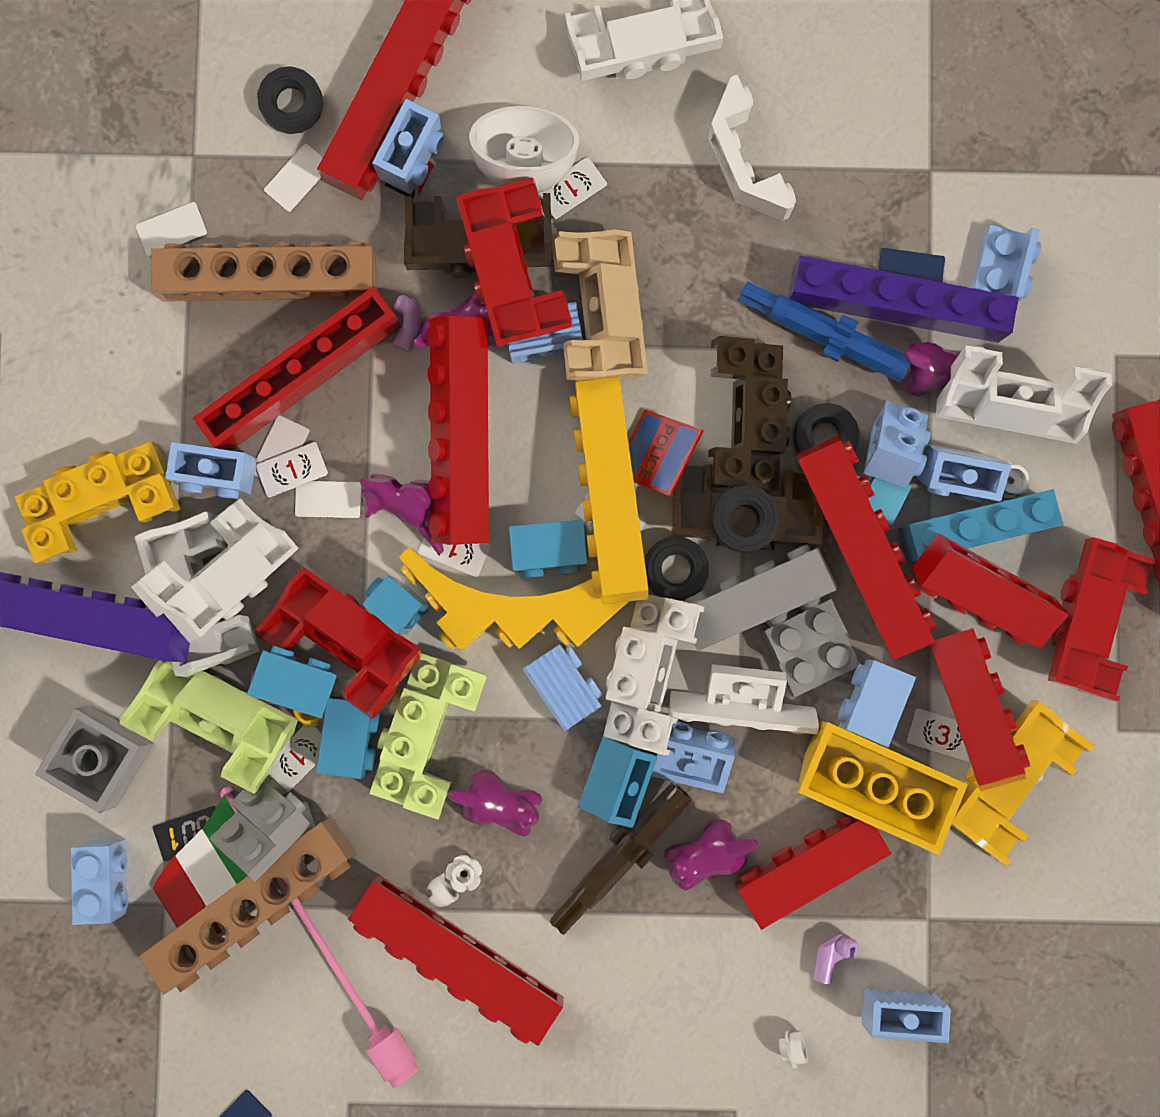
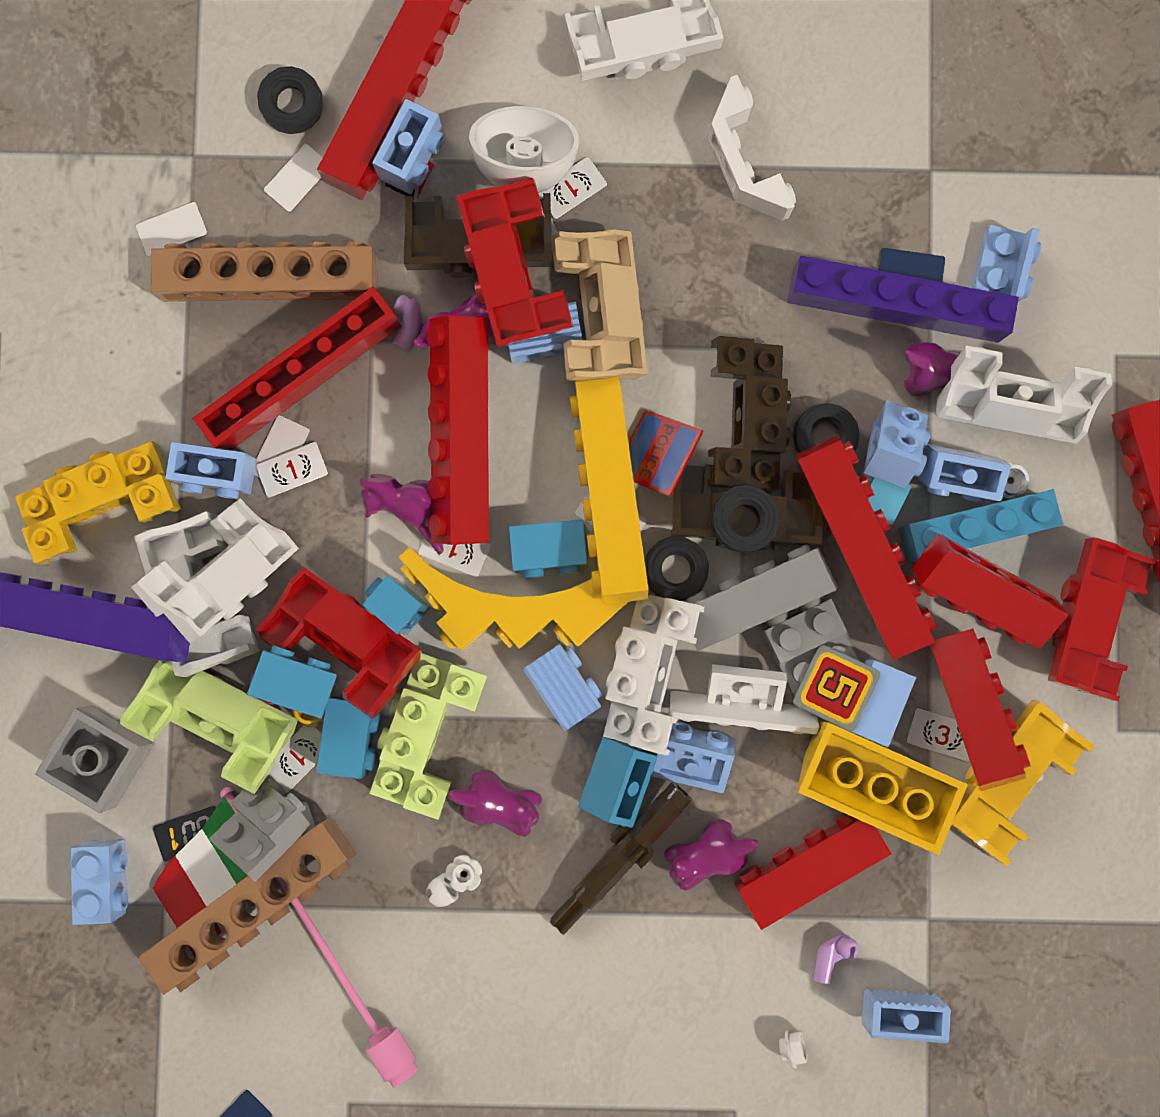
white sticker [295,481,361,518] -> none
red brick [348,874,564,1046] -> none
blue piece [738,281,911,383] -> none
none -> sticker [793,645,880,731]

